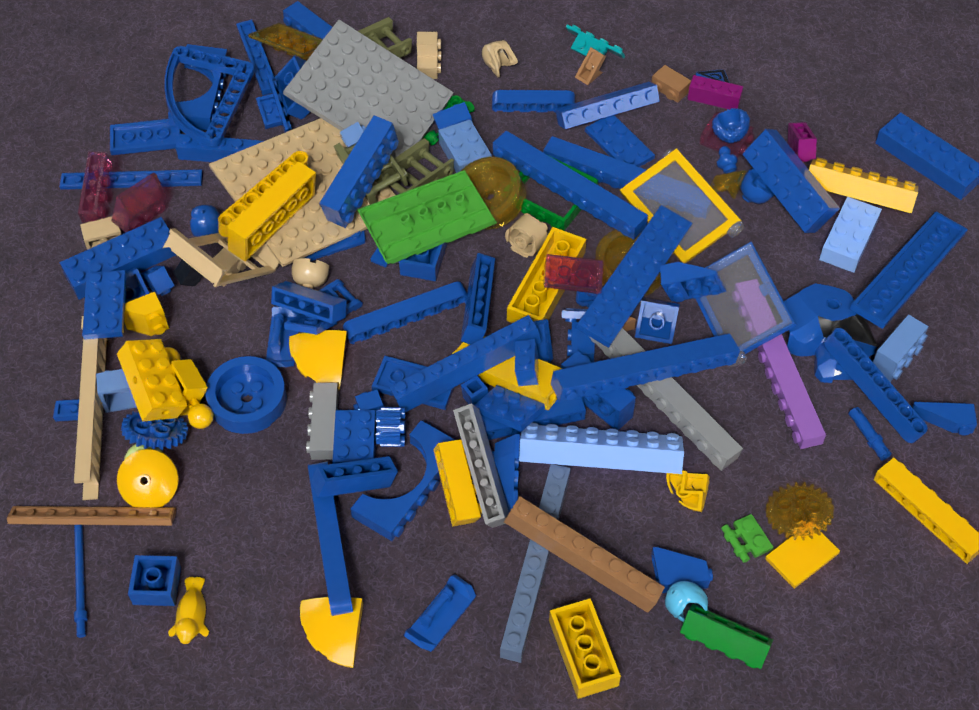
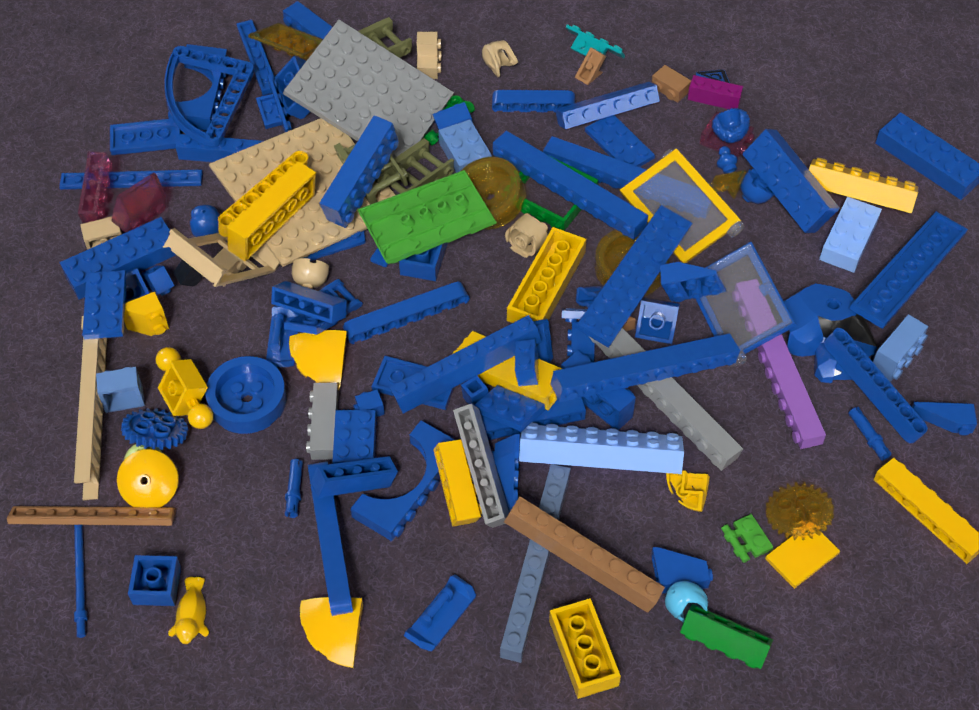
blue plate [53,399,79,422] -> none
yellow brick [117,339,187,421] -> none
medium blue brick [340,122,366,148] -> none
blue brick [376,407,406,447] -> none
blue brick [461,253,495,345] -> none
clear pink slope [543,254,603,294] -> none
magenta brick [788,122,817,162] -> none
none -> blue pin [285,459,303,518]

